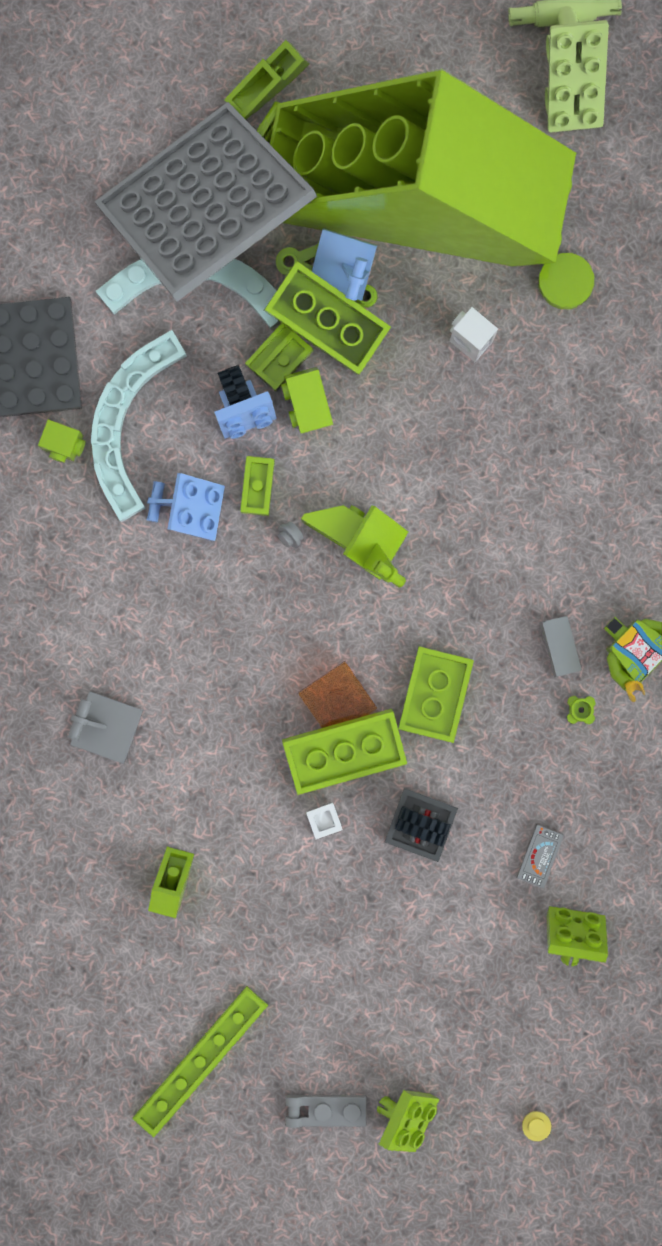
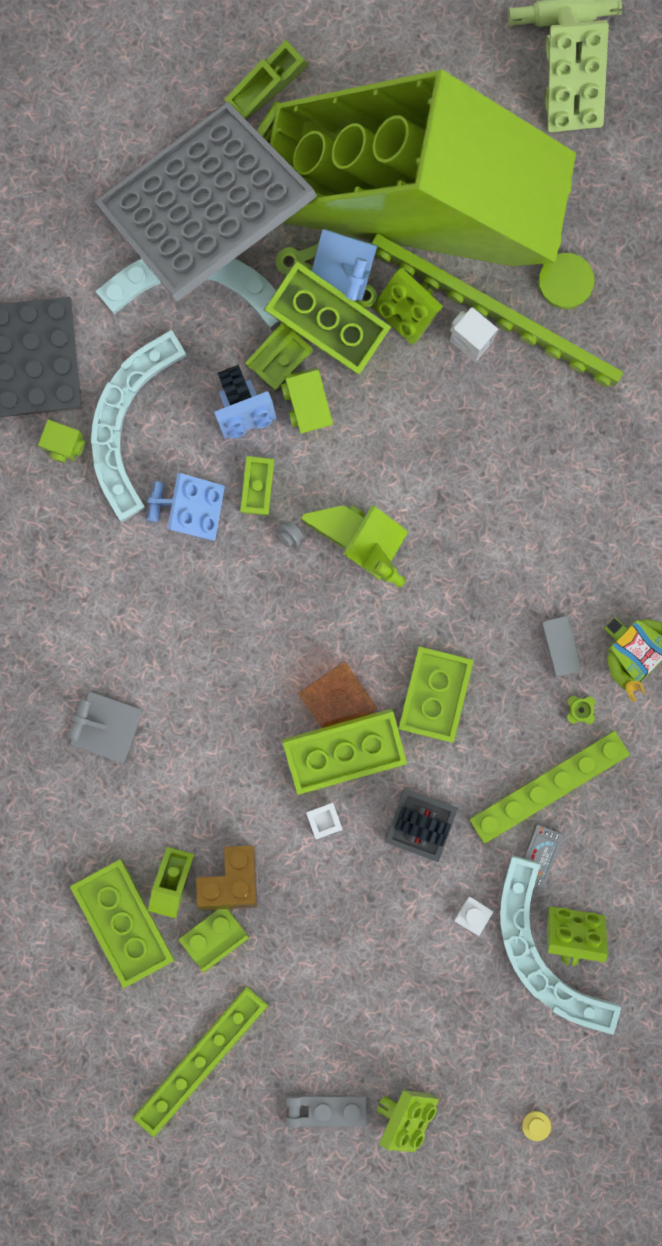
none -> lime plate [70,858,175,989]
none -> lime plate [178,909,249,973]
none -> pearl gold brick [196,845,257,911]
none -> lime plate [372,233,624,387]
none -> lime plate [372,268,443,346]
none -> white plate [454,896,494,936]
none -> lime plate [469,731,630,844]
none -> light aqua plate [500,855,621,1035]

